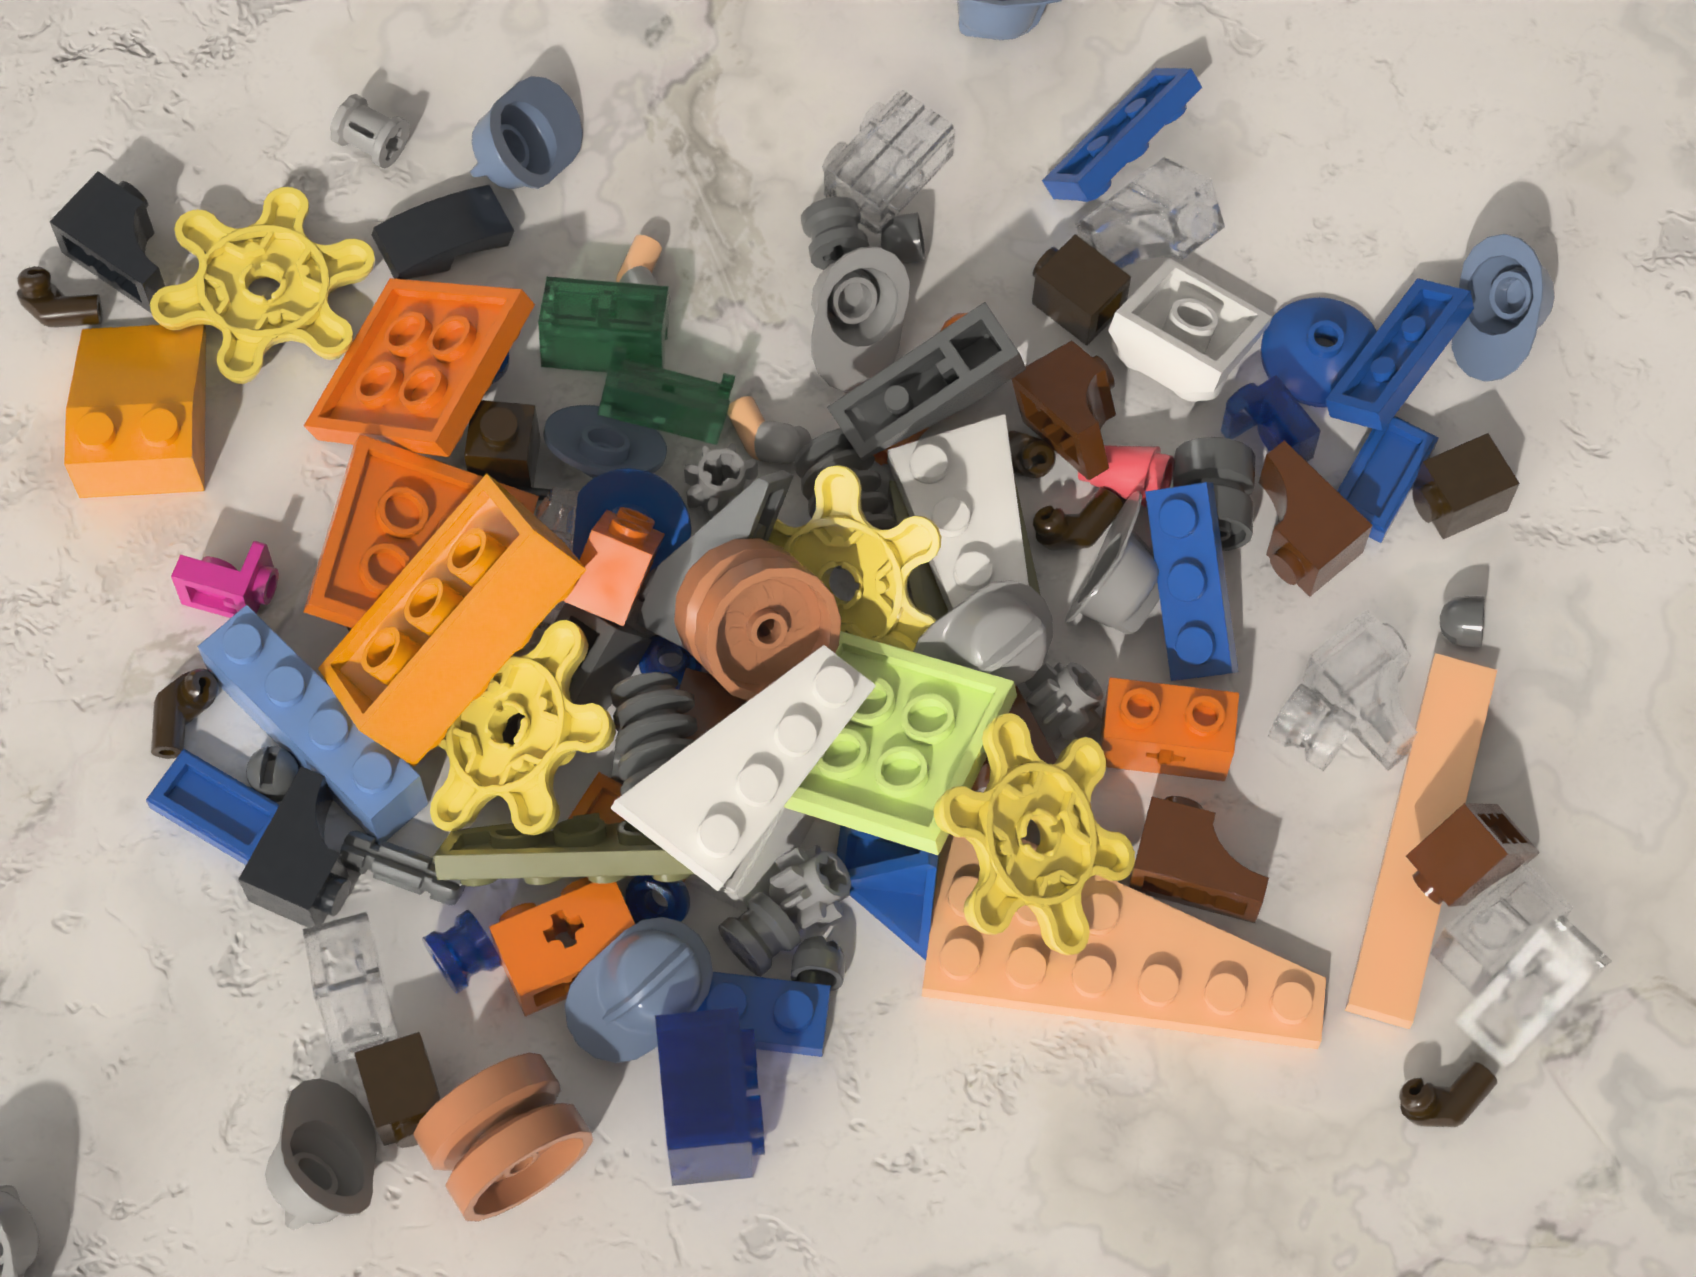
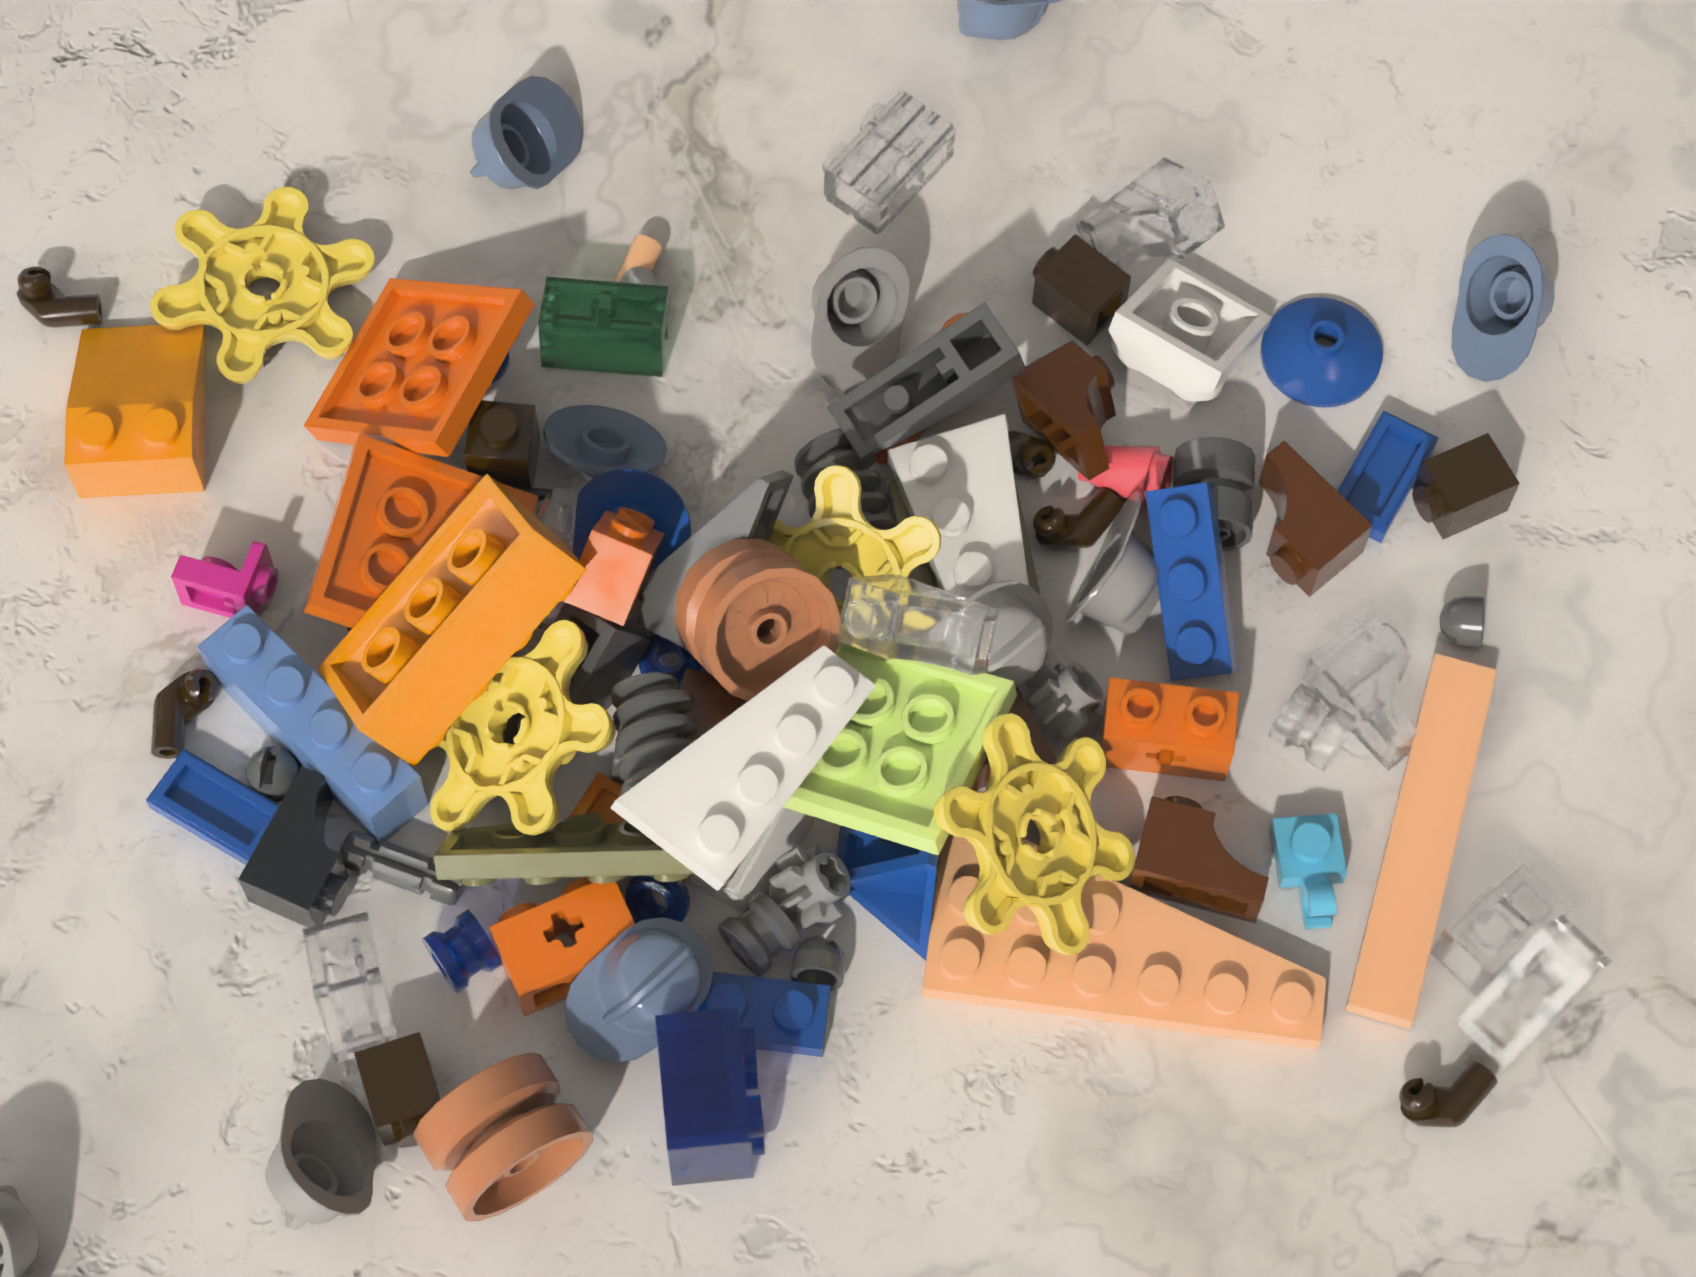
black arch [49,171,165,313] -> none
light grey bush [330,94,410,169] -> none
black slope [371,185,515,279] -> none
clear green hinge [597,345,736,445] -> none
light grey gear [684,443,758,520] -> none
arm [726,396,812,464] -> none
dark grey wheel [801,197,869,270] -> none
dark grey hinge [881,212,925,263] -> none
blue plate [1042,68,1202,202] -> none
clear blue bracket [1221,375,1321,462] -> none
blue plate [1325,278,1474,431] -> none
reddish brown arch [1406,803,1540,907] -> none
none -> clear arch [836,574,1000,675]
none -> medium azure plate [1269,813,1347,930]

